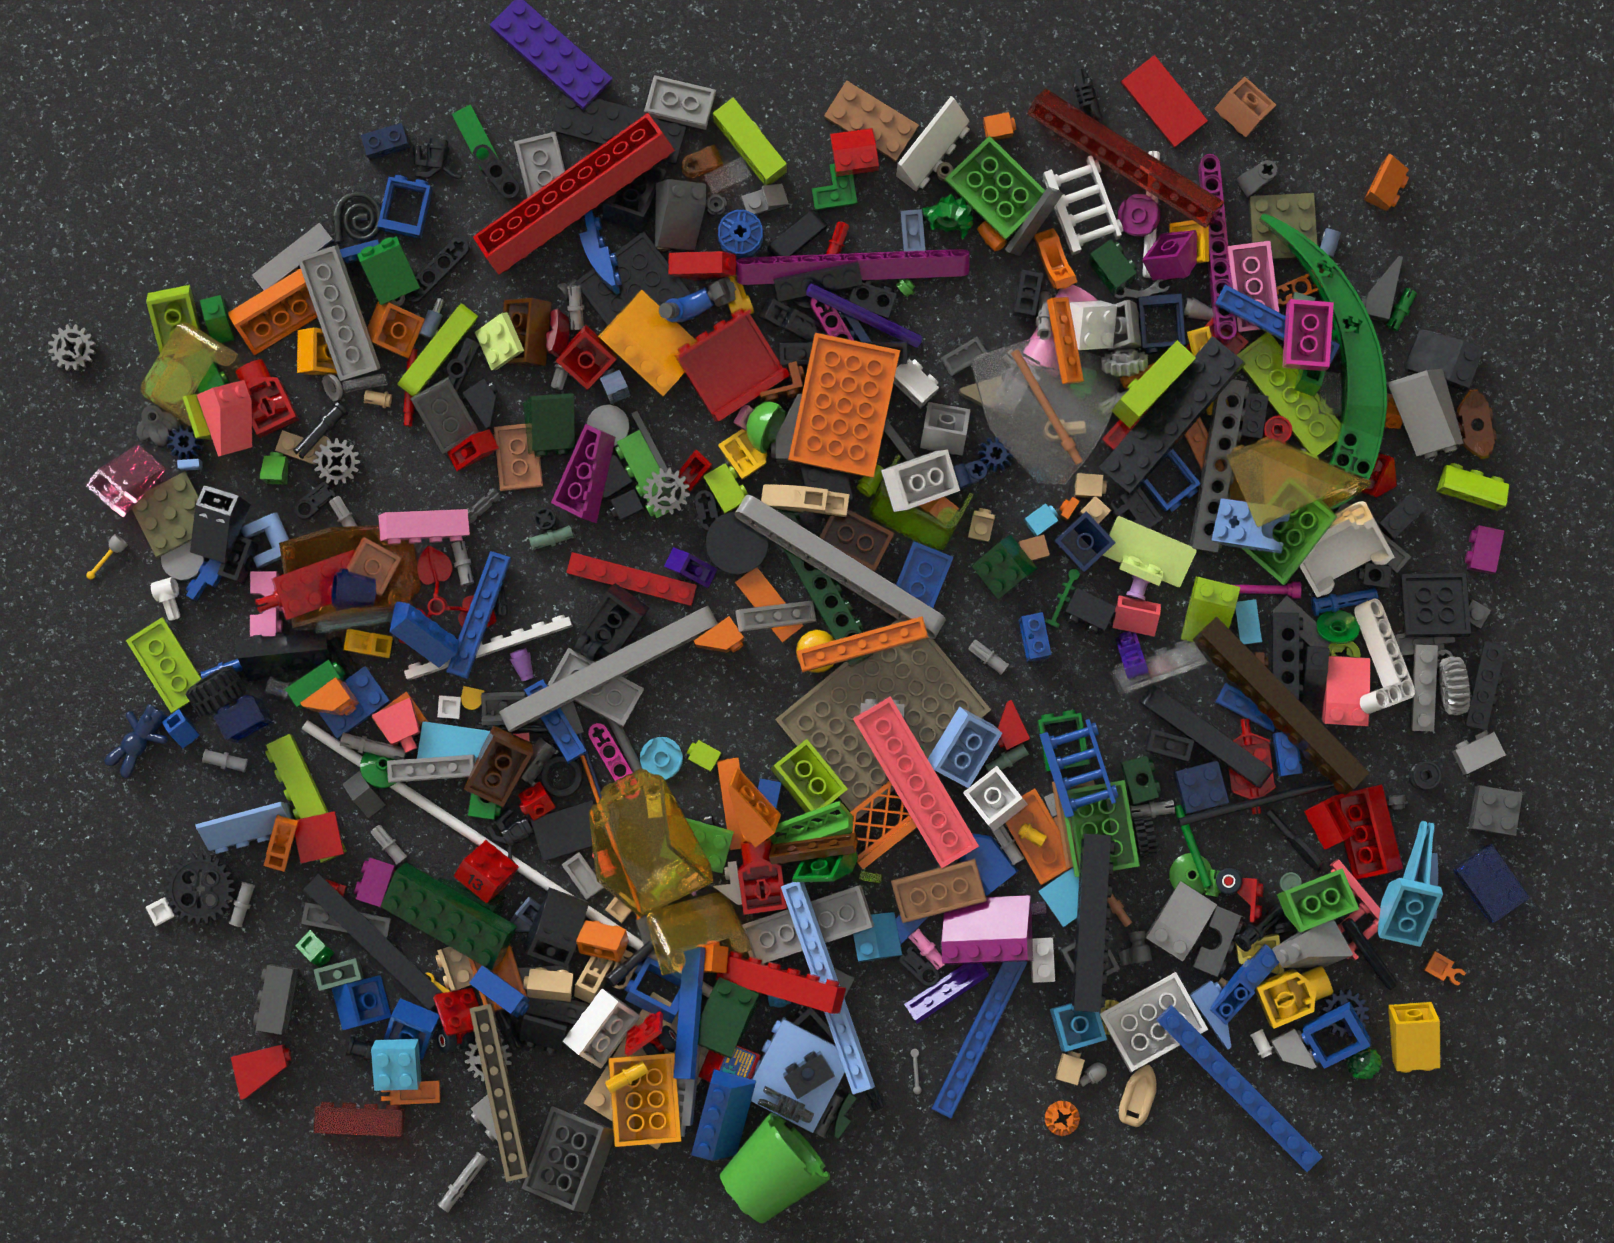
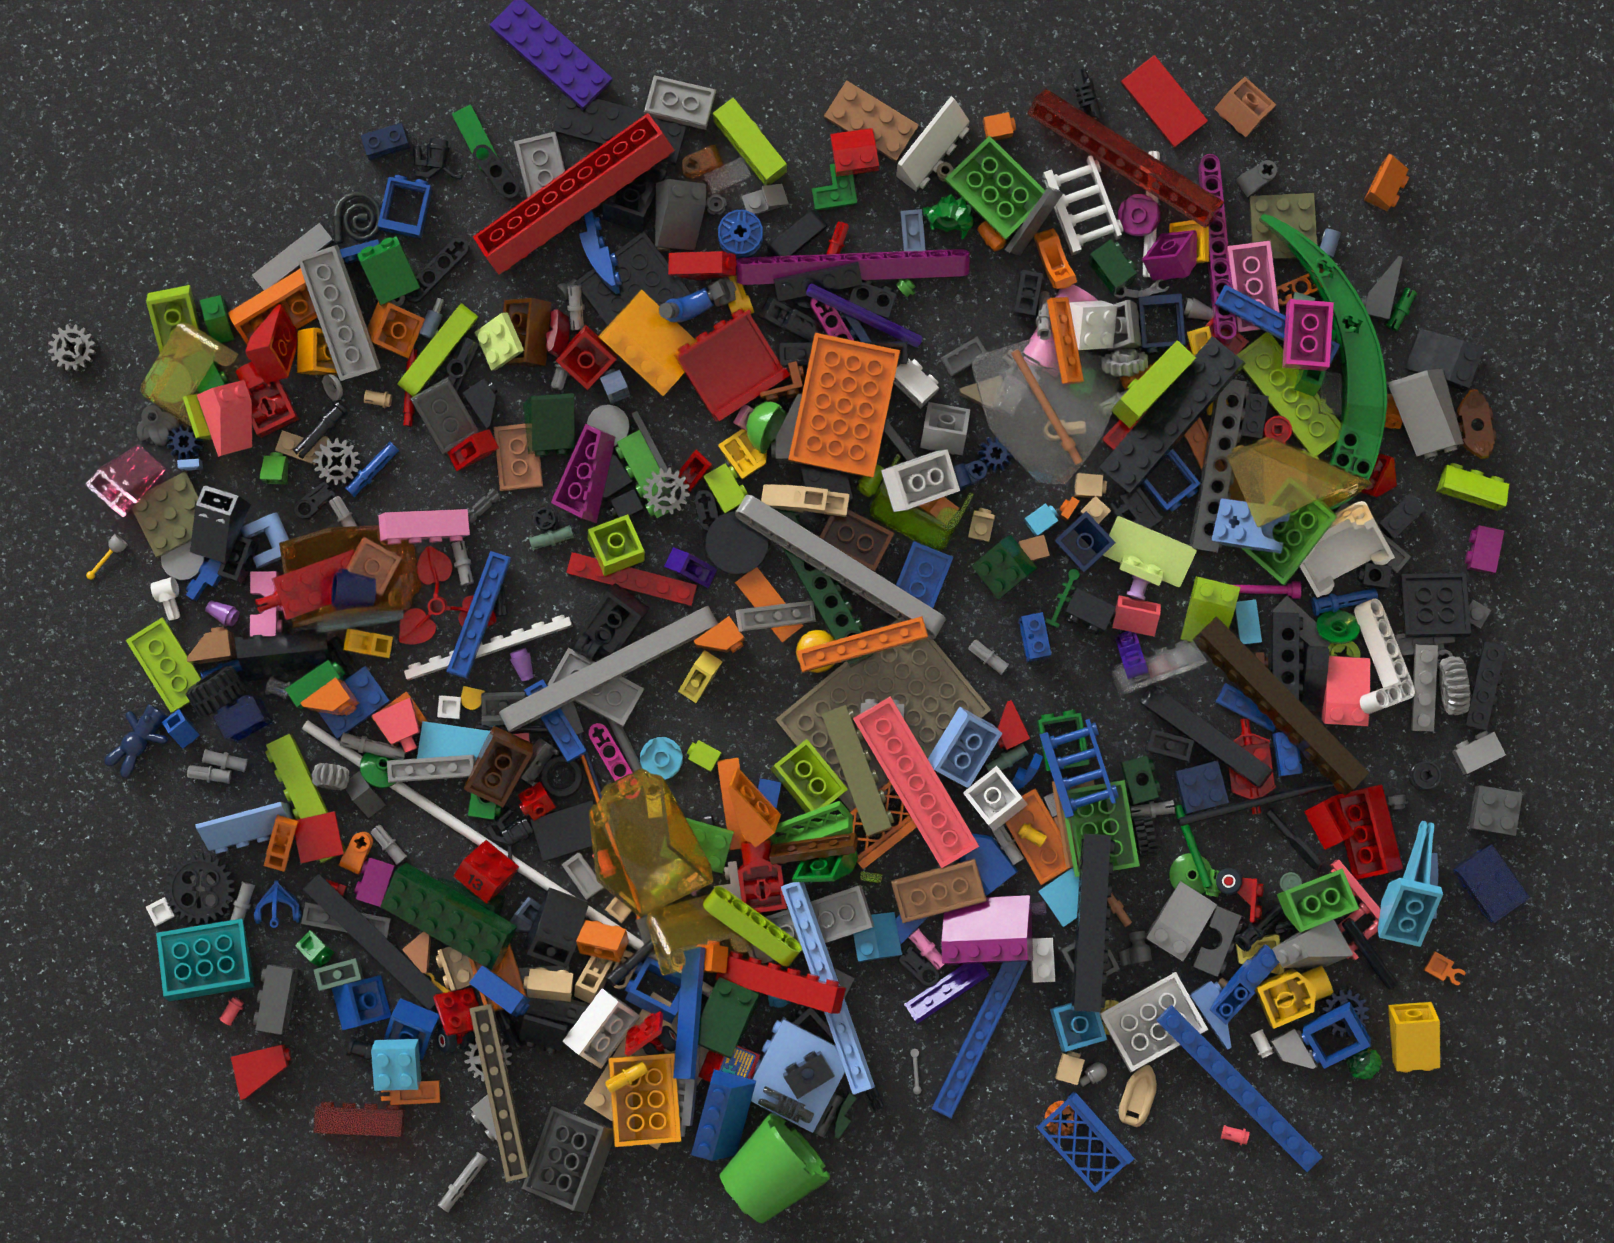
clear tile [342,374,388,393] -> none
blue slope [390,602,459,668] -> none
none -> teal slope [156,919,255,1001]
none -> medium nougat slope [187,627,237,665]
none -> light grey axle [187,765,232,784]
none -> medium lavender cone [205,600,239,627]
none -> coral pin [219,996,244,1026]
none -> red slope [246,304,298,383]
none -> blue helmet [254,880,302,928]
none -> light grey gear [312,763,350,790]
none -> orange piece [339,832,373,875]
none -> blue pin [345,441,399,497]
none -> nougat slope [402,931,431,973]
none -> lime brick [588,514,645,576]
none -> light yellow slope [678,650,722,703]
none -> lime beam [703,886,802,966]
none -> olive brick [822,705,894,838]
none -> blue slope [1011,753,1043,791]
none -> blue fence [1036,1092,1135,1193]
none -> coral pin [1221,1125,1250,1146]

